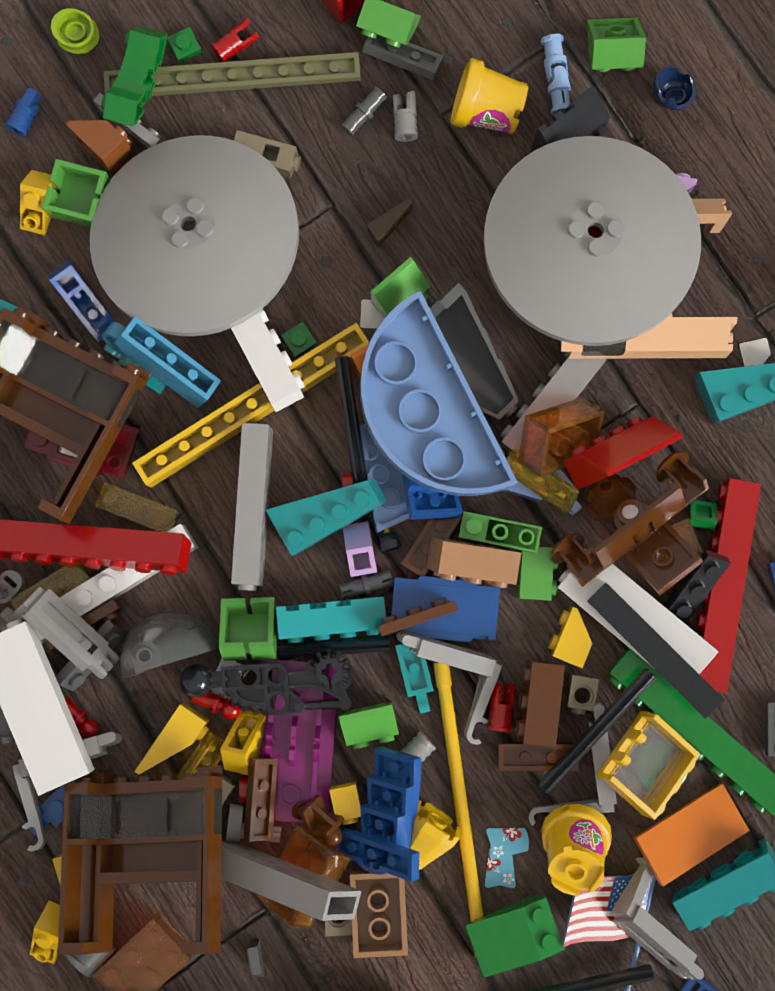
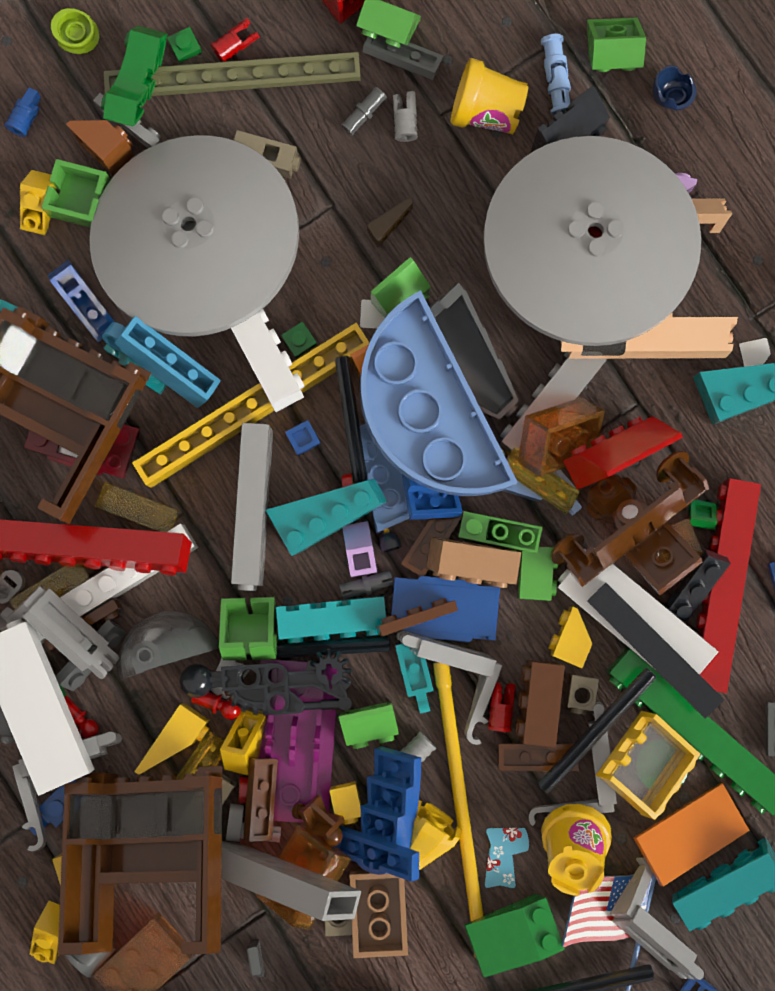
none -> blue plate [285,420,321,456]

